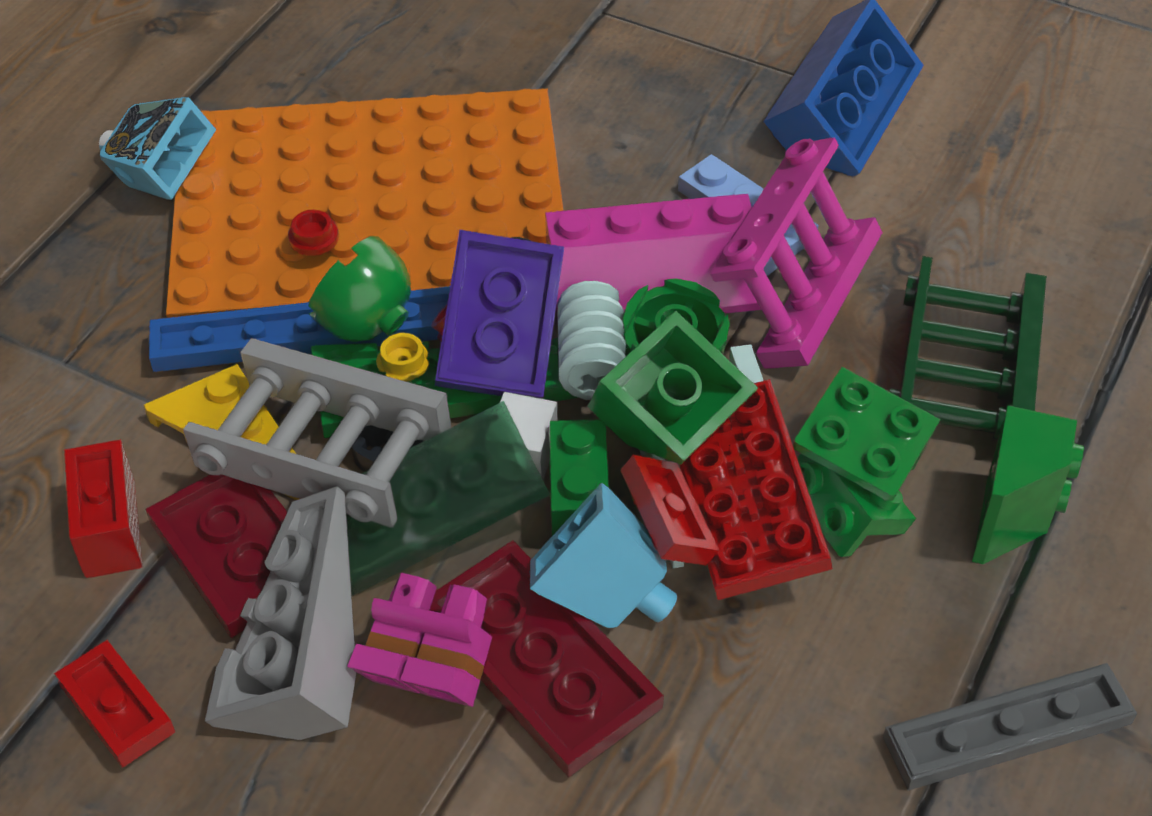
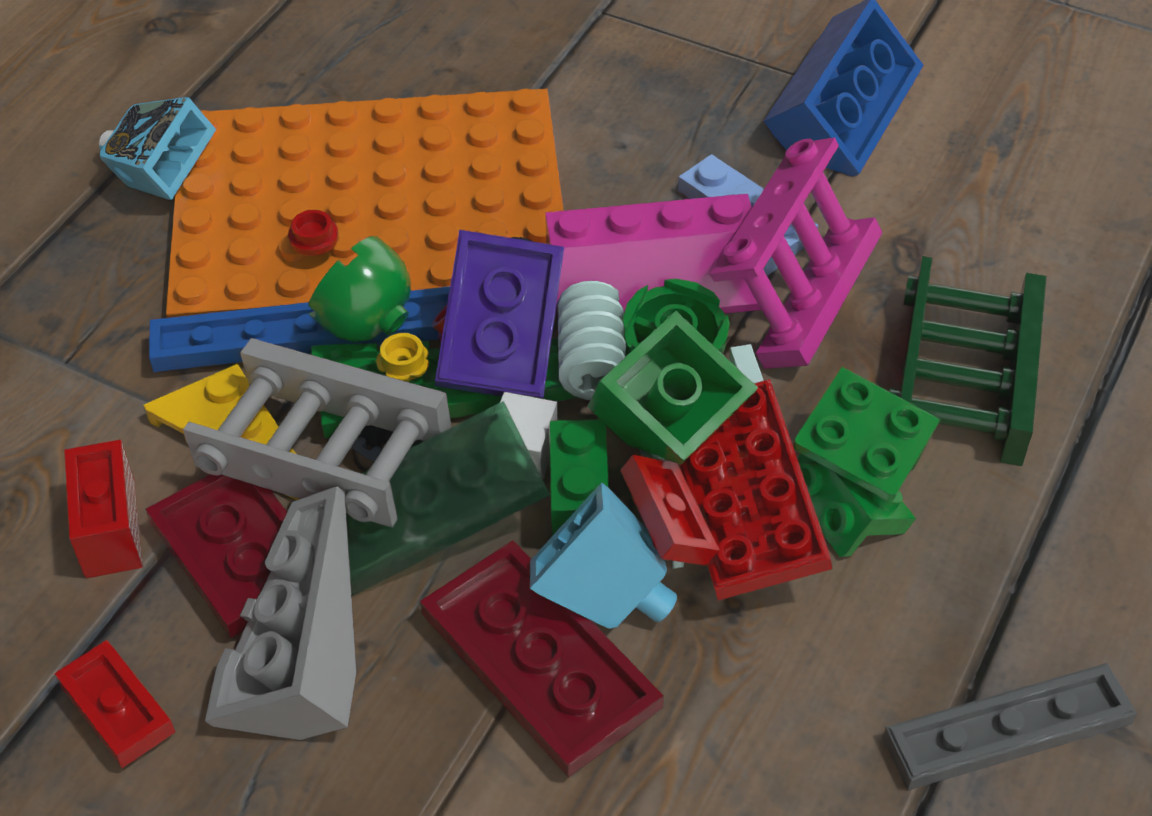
dark pink hips [347,573,492,707] -> none
green slope [972,406,1084,564] -> none

